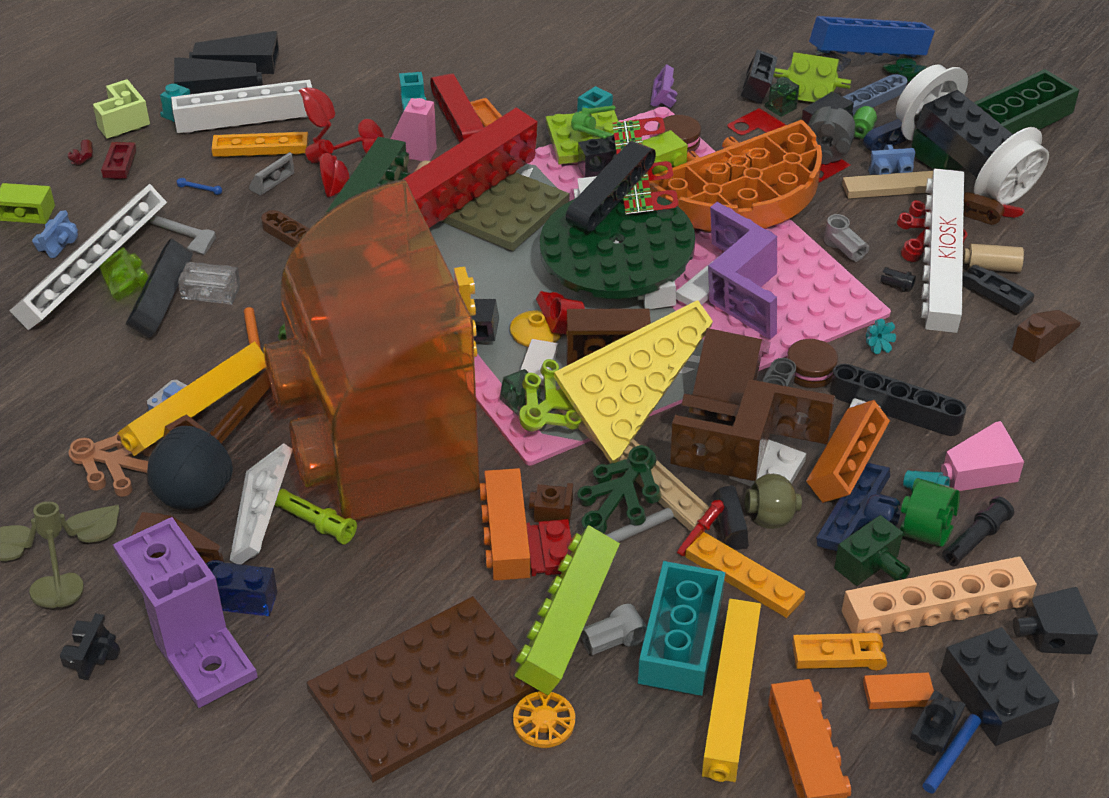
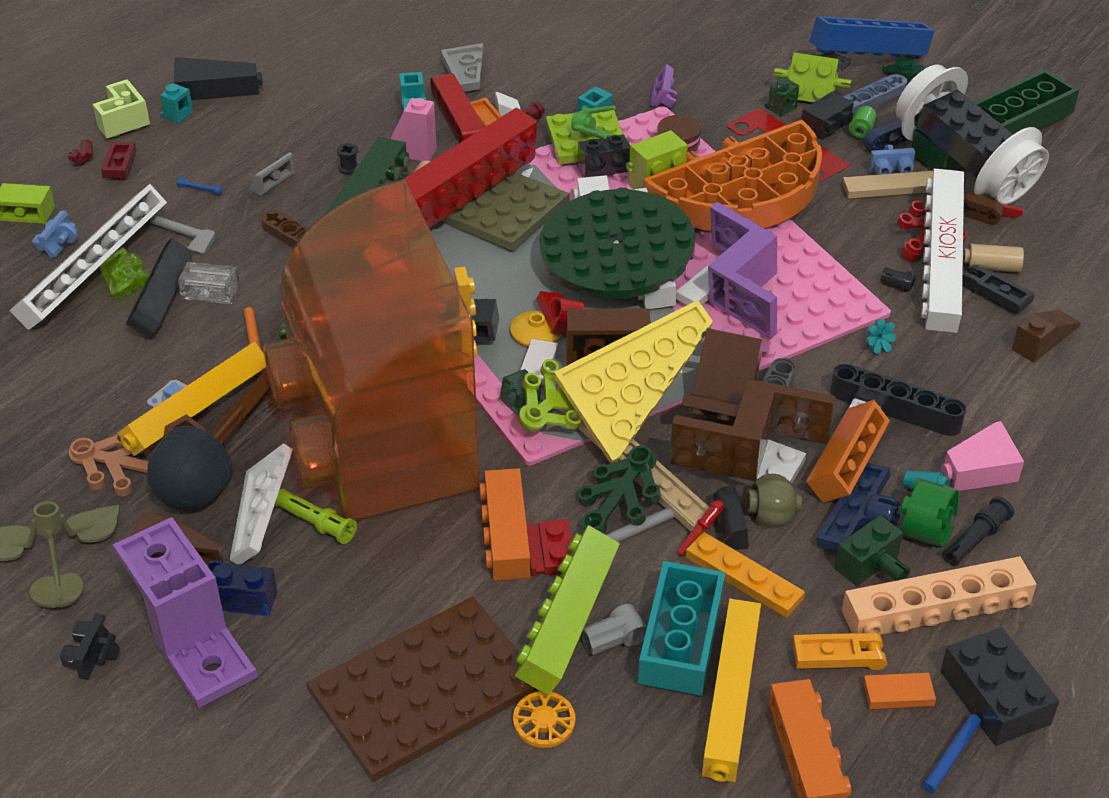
white brick [171,80,312,133] -> none
black slope [189,31,279,74] -> none
light orange plate [212,132,309,157] -> none
red plant [298,87,384,197] -> none
reddish brown brick [529,483,573,525] -> none
black beam [566,141,656,232] -> none
piece [612,117,678,214] -> none
black brick [741,49,778,104] -> none
reddish brown head [787,339,838,388] -> none
dark grey brick [808,106,856,164] -> none
light grey piece [823,214,869,262] -> none
black hips [910,690,966,756] -> none
black torso [1013,587,1098,655] -> none
none -> black bush [337,143,359,175]
none -> light grey wing [441,43,483,93]
none -> white slope [495,92,521,116]
none -> dark red pin [522,101,545,119]

